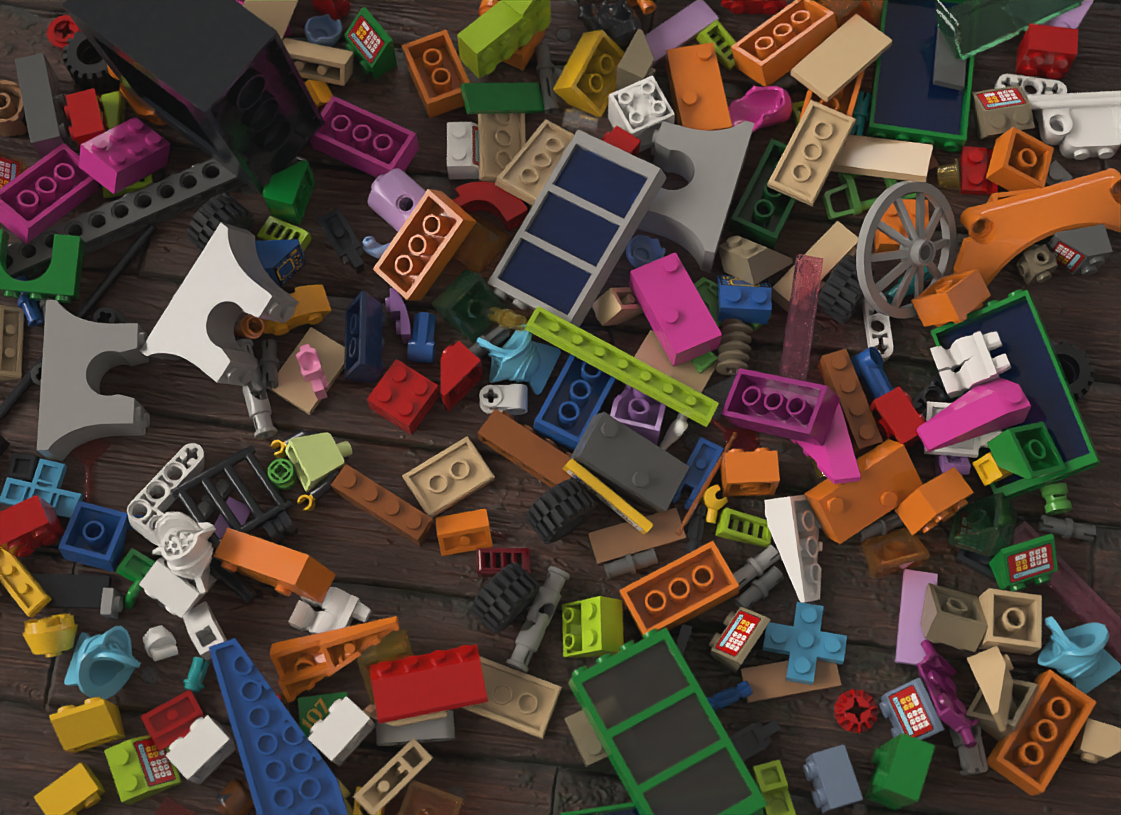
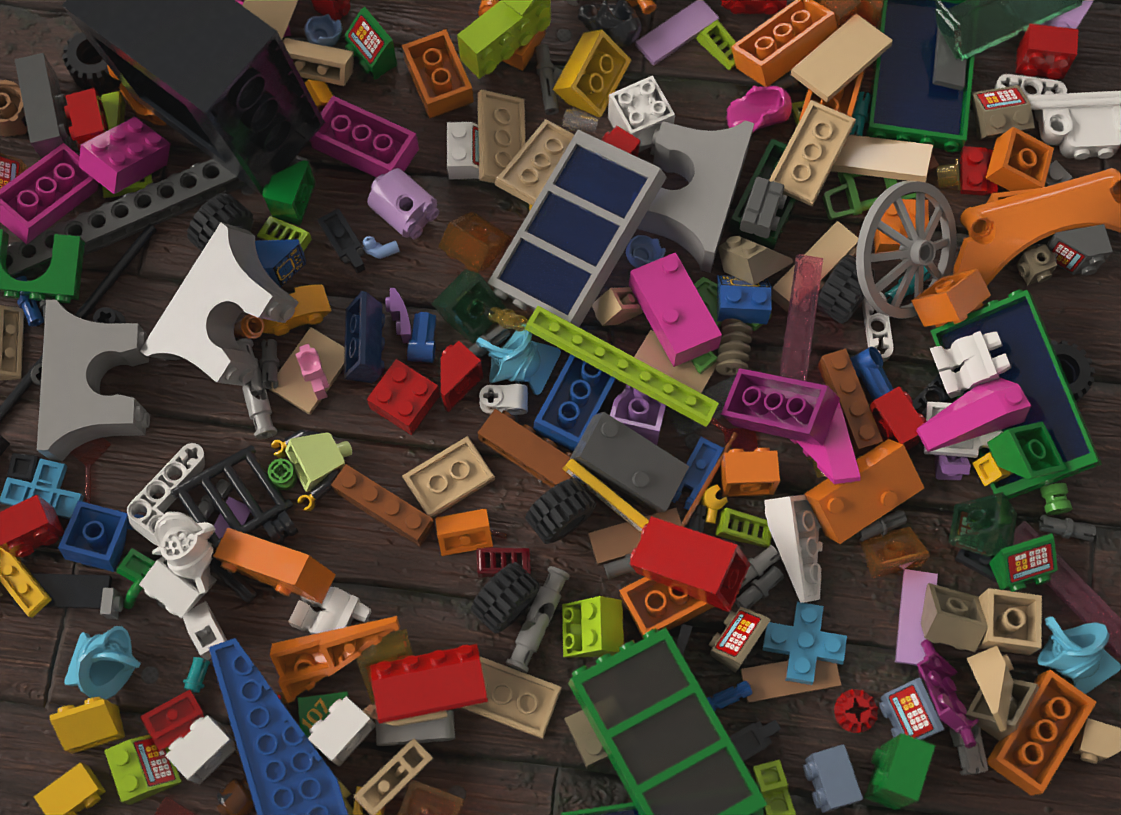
yellow cone [22,613,78,657] -> none
red gear [47,15,82,50] -> none
white piece [143,625,178,661] -> none
orange brick [373,189,477,301] -> none
red arch [451,181,528,231] -> none
green piece [460,83,545,114] -> none
dark tan slope [616,29,656,91] -> none
white animal [659,413,688,450] -> none
orange brick [665,43,732,131] -> none
orange brick [894,467,974,535] -> none
none -> red slope [629,516,751,612]
none -> dark grey brick [740,177,787,238]

